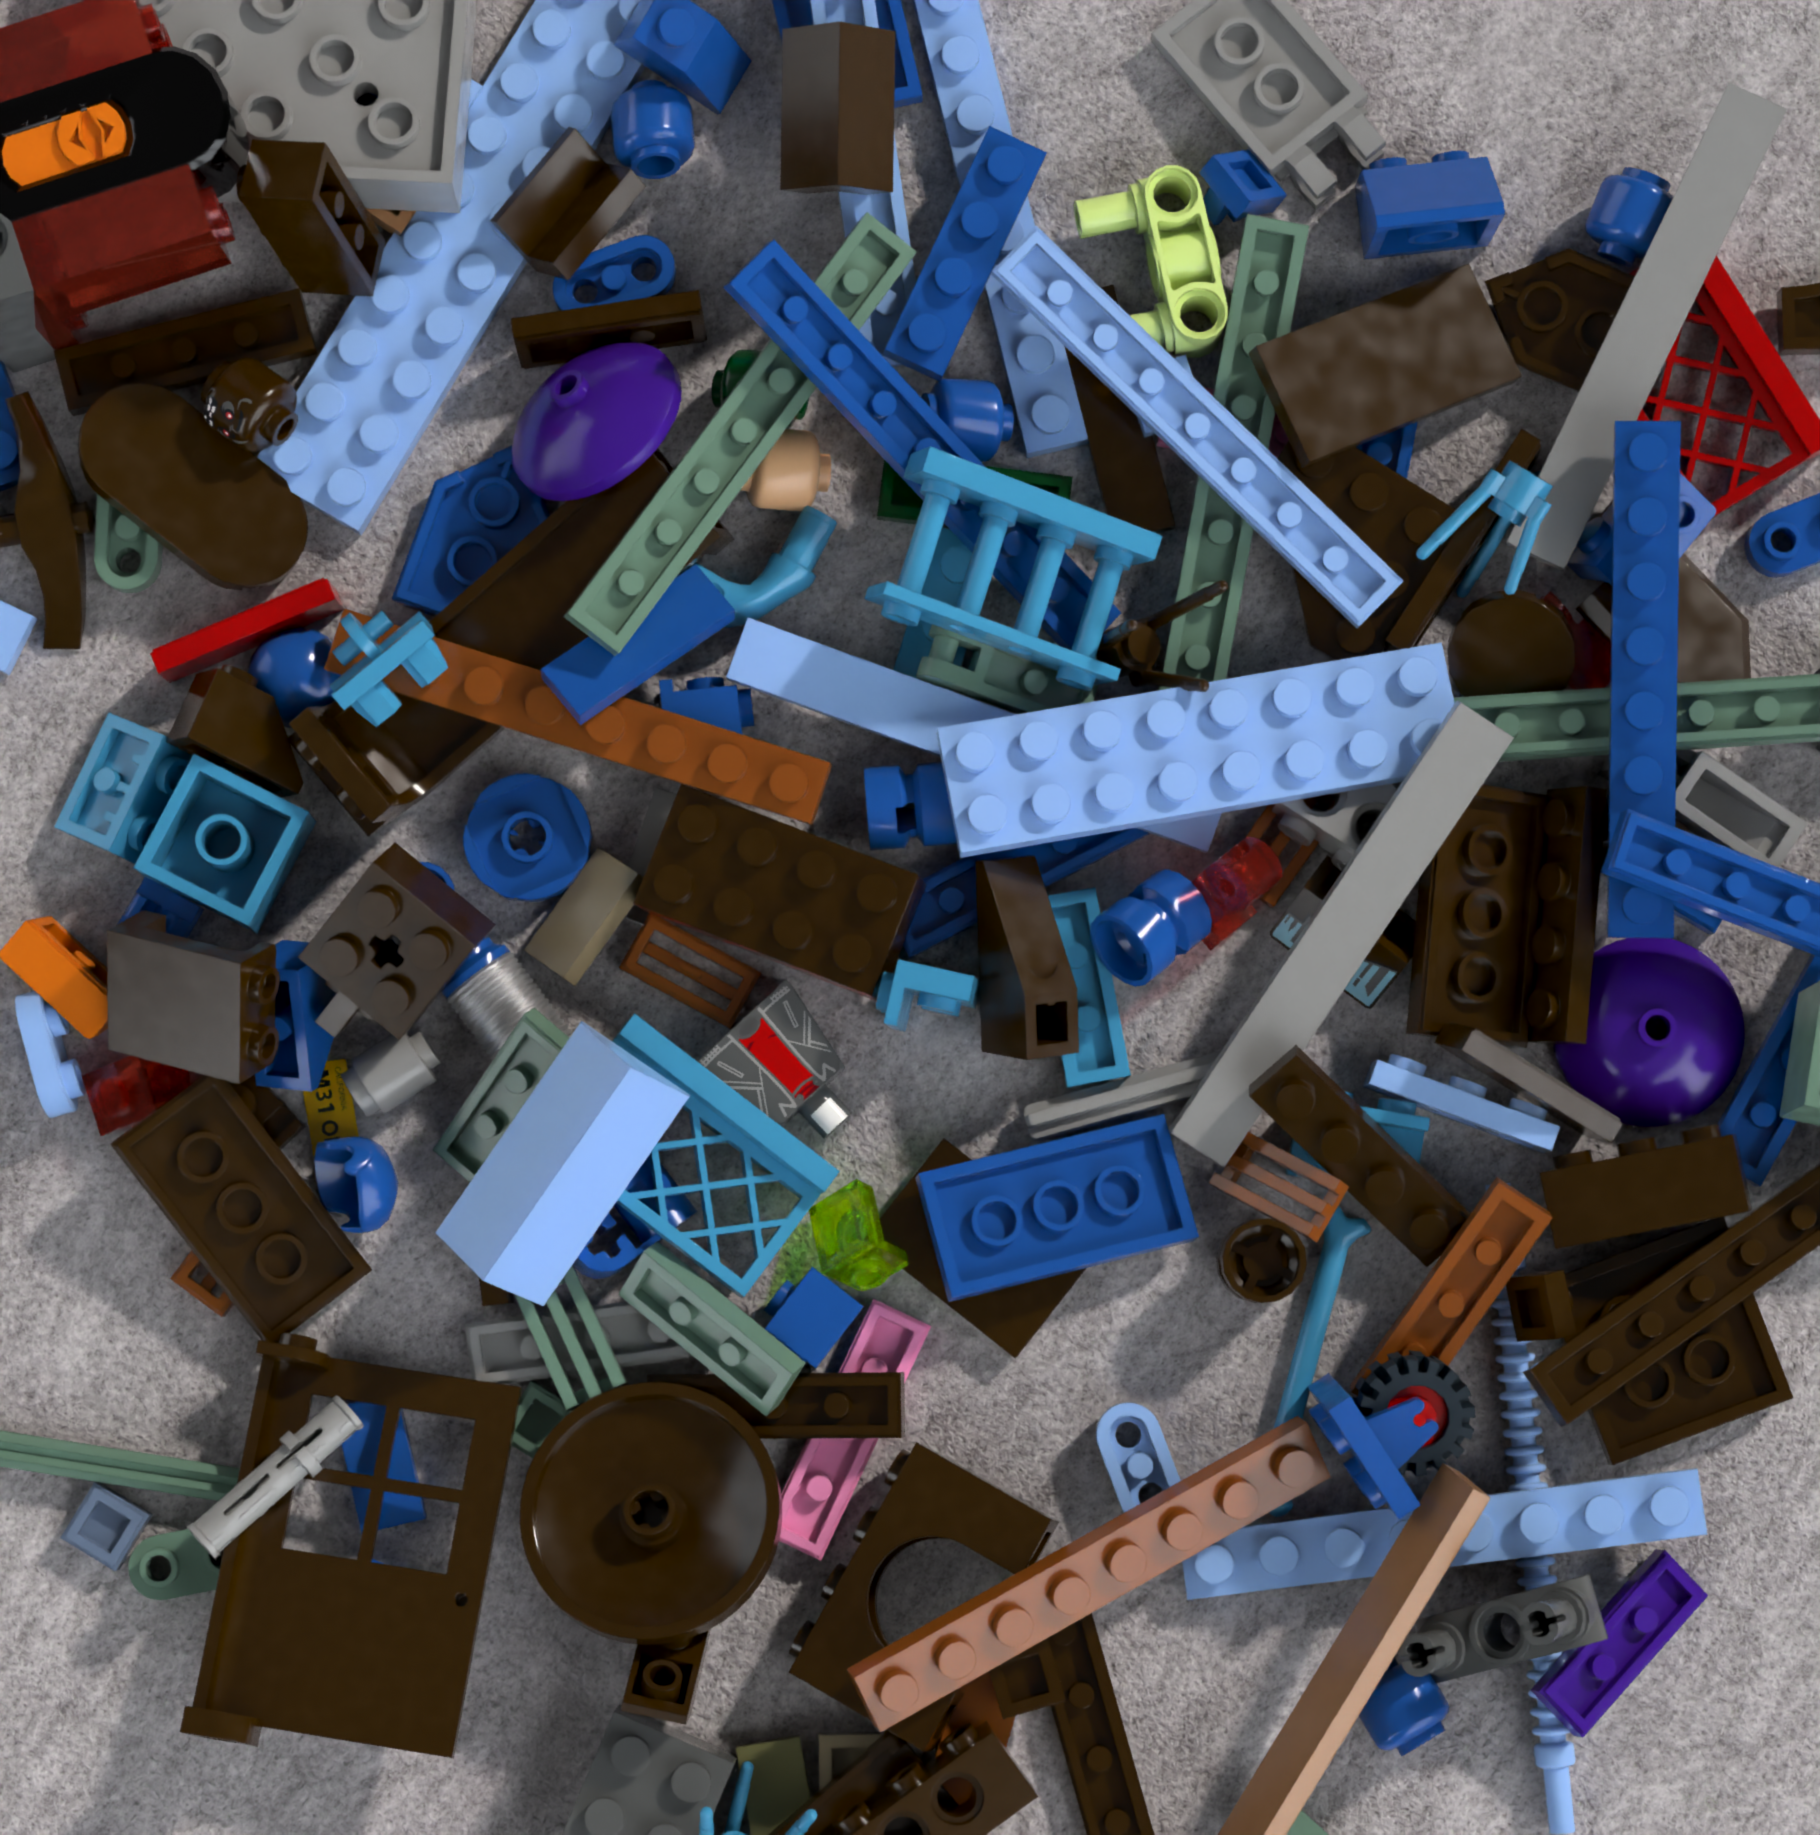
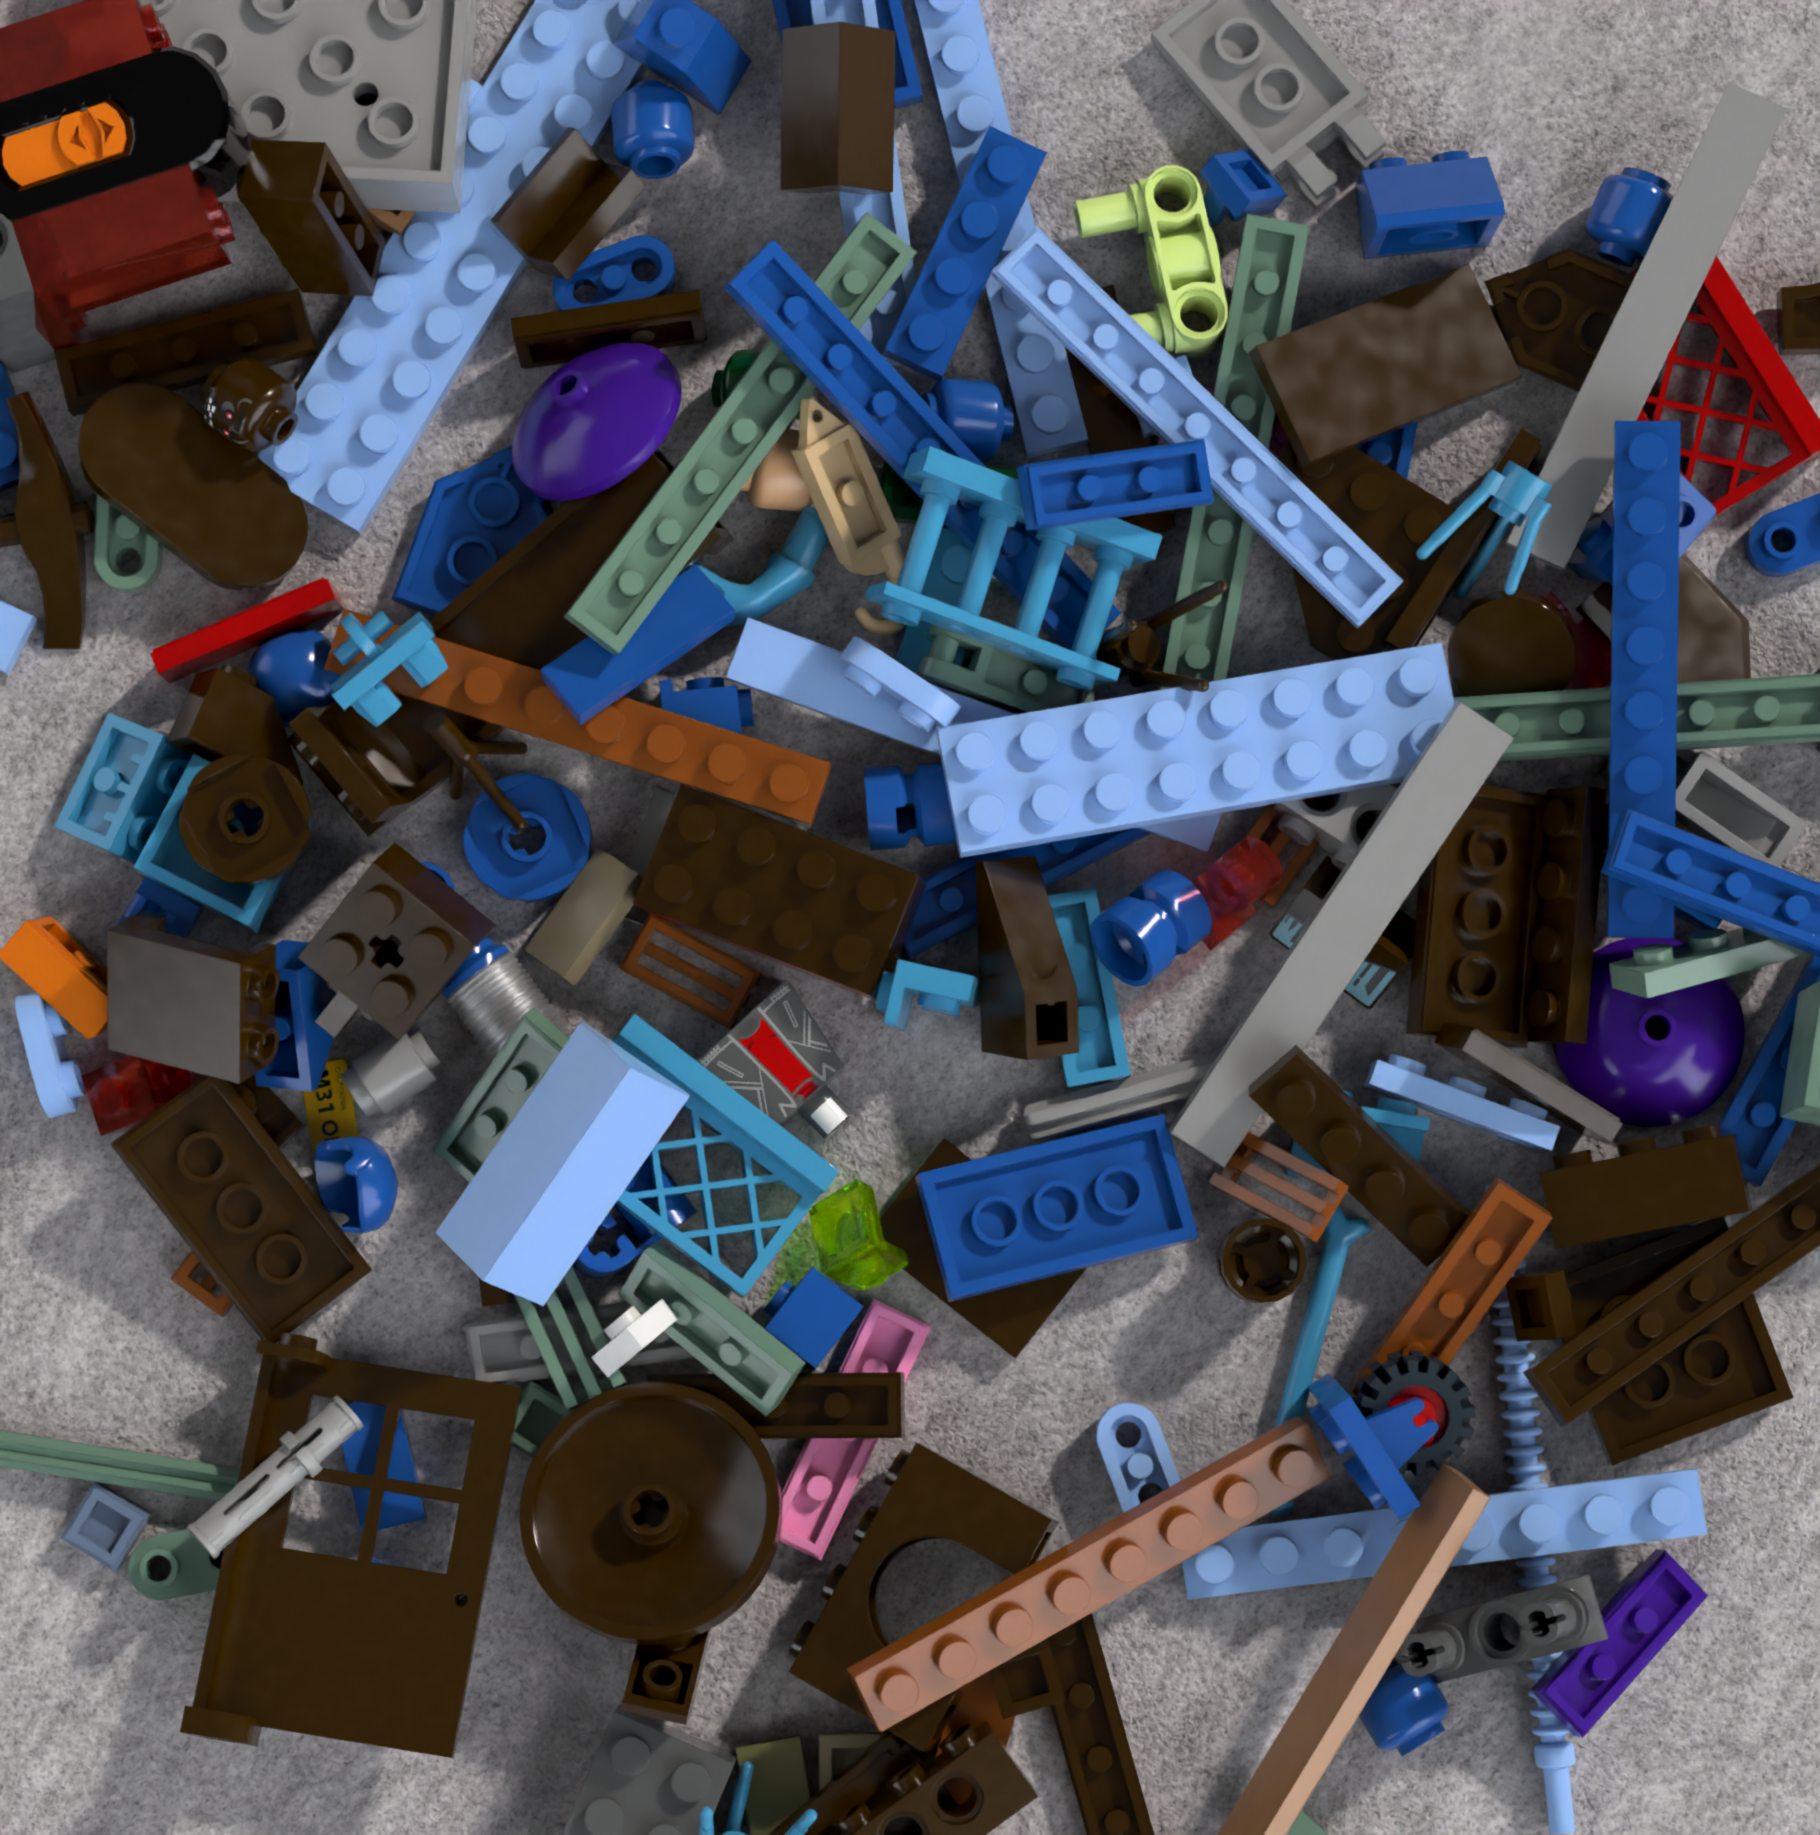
none -> dark brown plate [179,753,312,885]
none -> dark brown plant [423,711,528,831]
none -> white plate [591,1299,679,1377]
none -> tan plate [791,399,907,637]
none -> light blue plate [839,636,961,733]
none -> blue tile [1017,439,1214,531]
none -> sand green plate [1609,927,1810,998]

